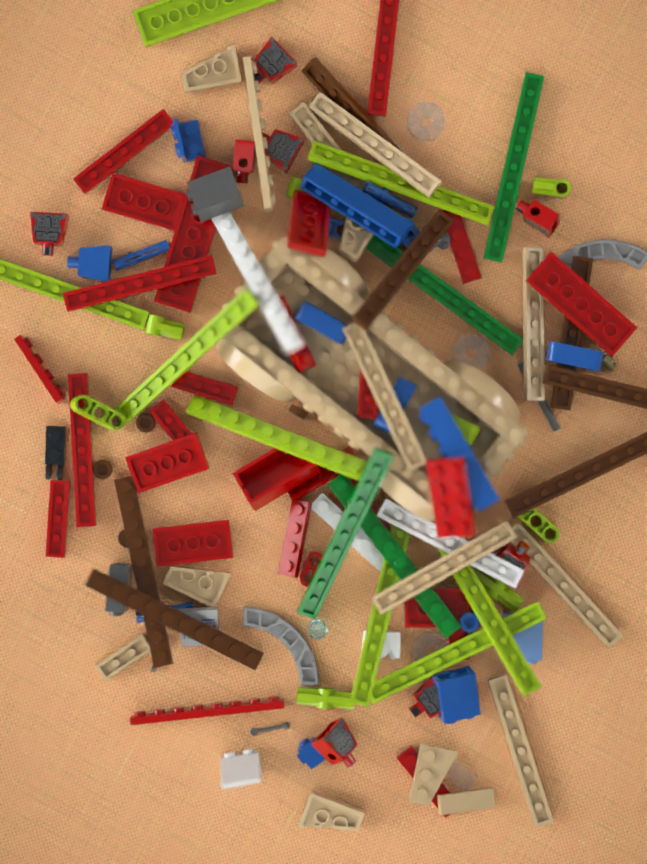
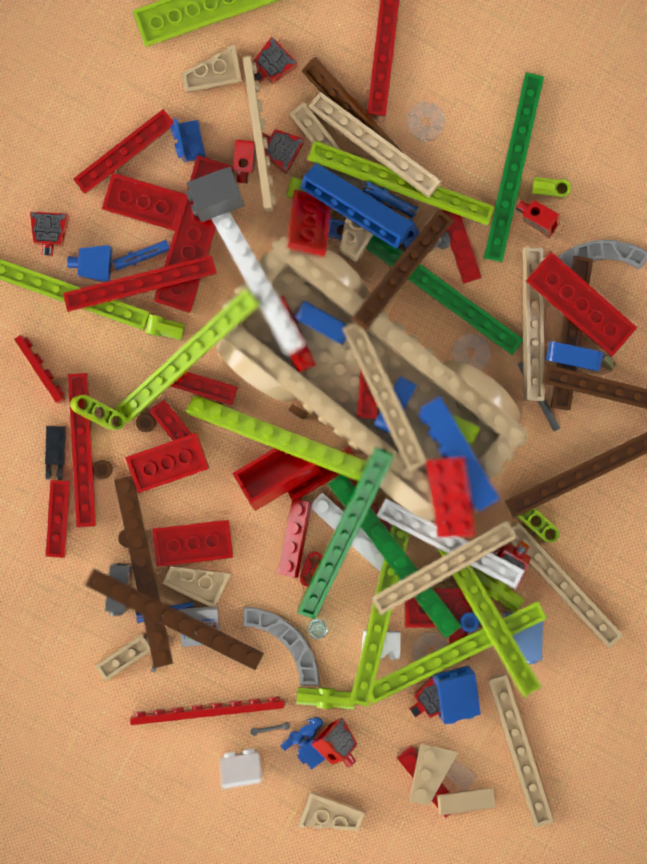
none -> blue animal [280,717,324,751]

